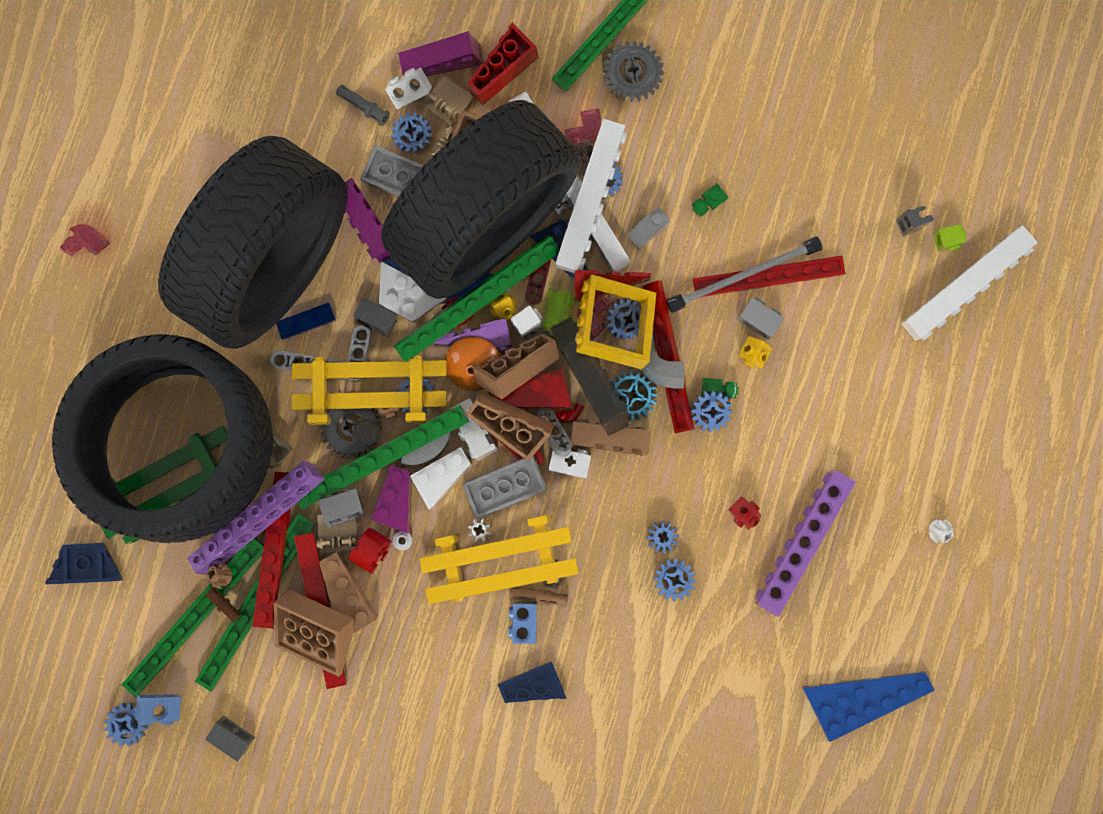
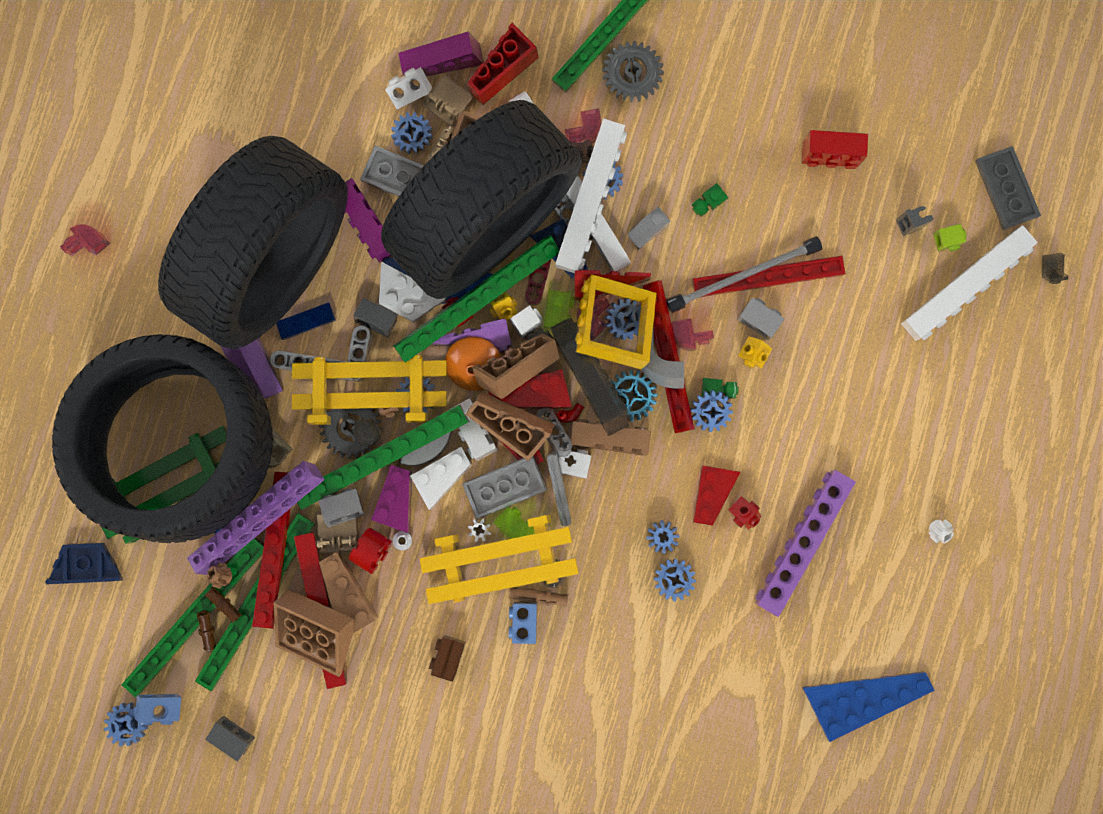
dark grey pin [336,84,390,126] -> none
dark blue wing [497,661,567,703] -> none
none -> reddish brown pin [197,610,216,651]
none -> medium lavender wedge [221,338,283,399]
none -> reddish brown brick [429,635,466,682]
none -> clear neon green bracket [493,506,535,539]
none -> light grey axle [547,453,571,526]
none -> clear pink brick [671,318,714,351]
none -> red wing [693,465,741,526]
none -> red brick [802,130,868,169]
none -> dark grey plate [975,146,1041,230]
none -> clear smoke bracket [1042,253,1068,284]

